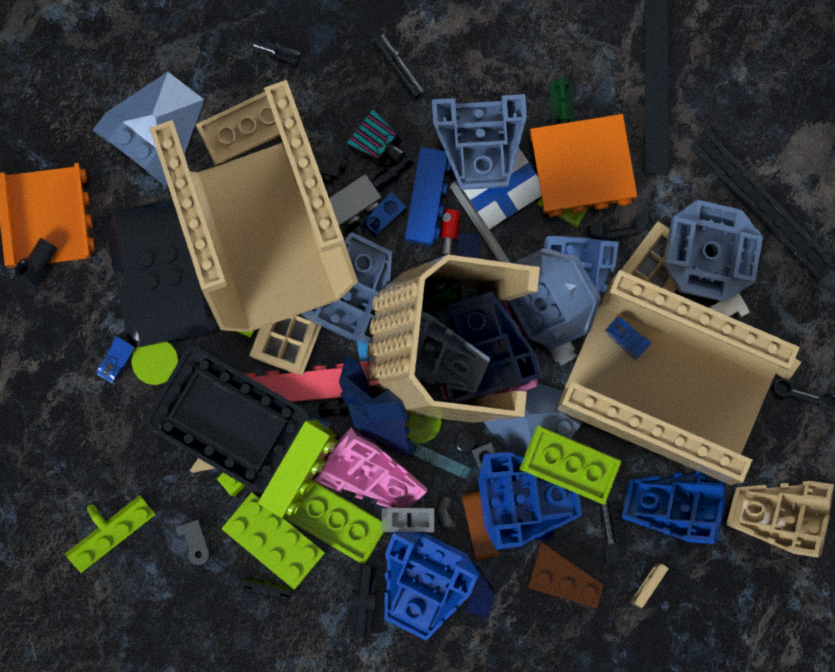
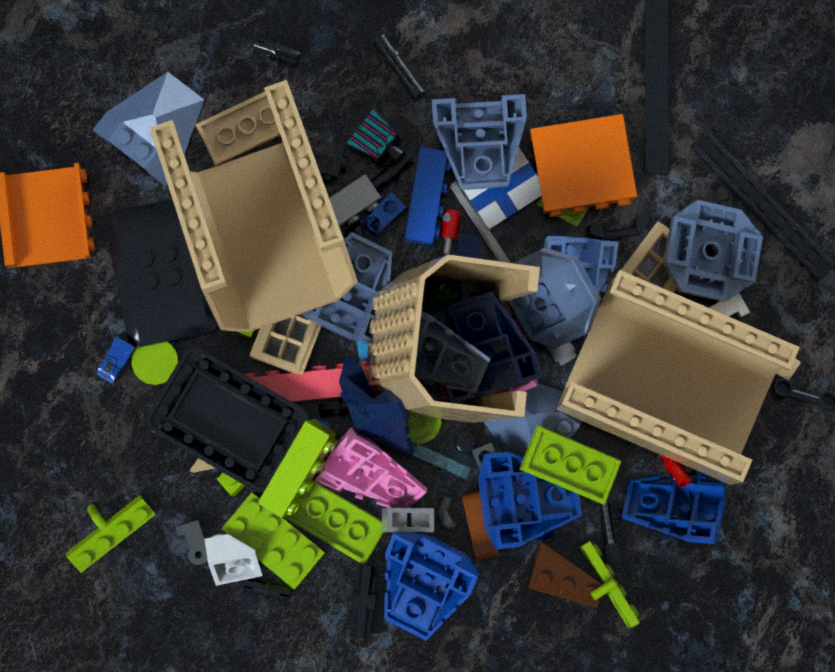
black piece [14,238,58,287] -> none
clear blue slope [466,566,494,618] -> none
dark green hinge [549,78,575,125] -> none
blue leg [605,317,652,360] -> none
tan tile [631,564,669,608] -> none
tan wedge [727,481,834,557] -> none
none -> white slope [204,534,262,586]
none -> lime plate [579,541,640,628]
none -> red pin [659,454,692,488]

